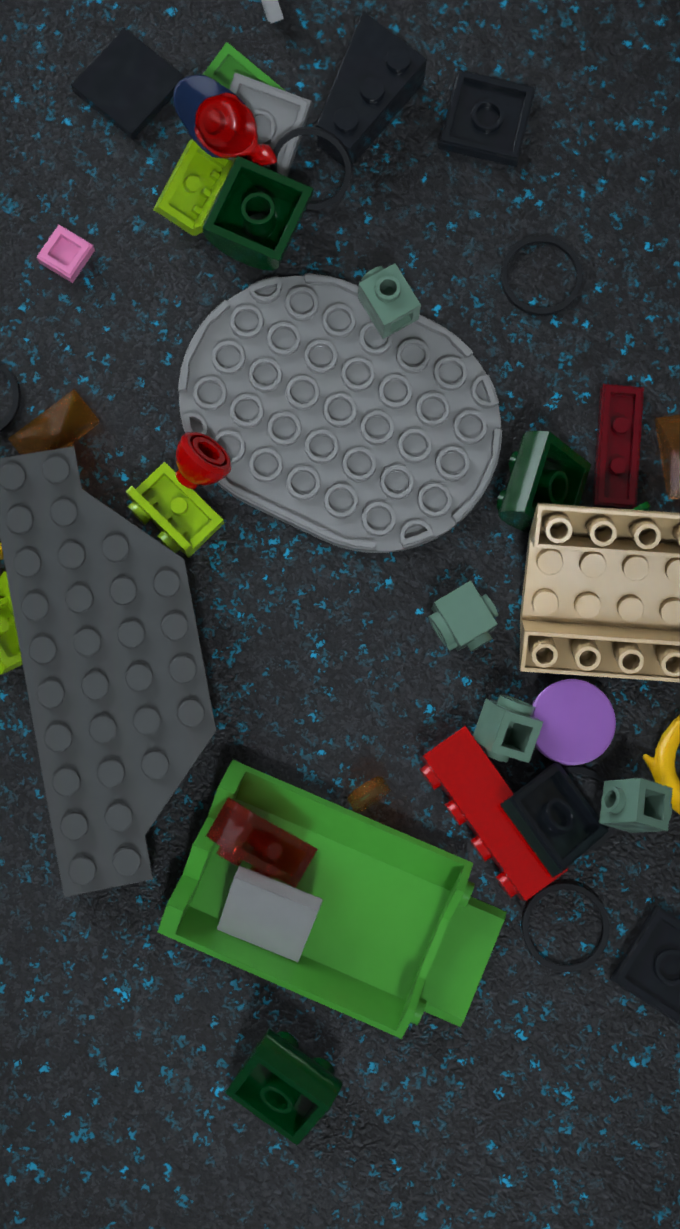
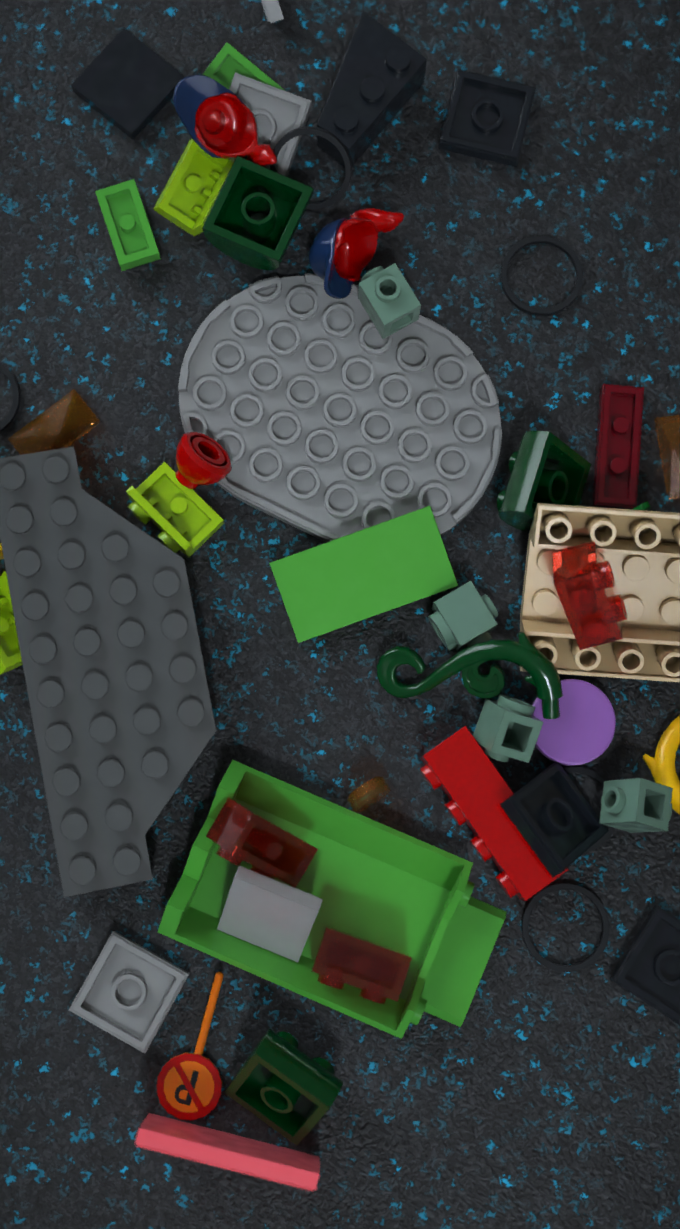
bright pink tile [36,225,95,283] -> none
none -> light grey tile [69,931,190,1053]
none -> bright green plate [95,179,161,271]
none -> coral tile [135,1113,320,1192]
none -> piece [156,971,224,1120]
none -> bright green tile [269,506,458,643]
none -> red hair [309,208,404,299]
none -> clear red brick [312,925,412,1005]
none -> dark green plant [377,632,563,719]
none -> clear red brick [552,541,628,650]

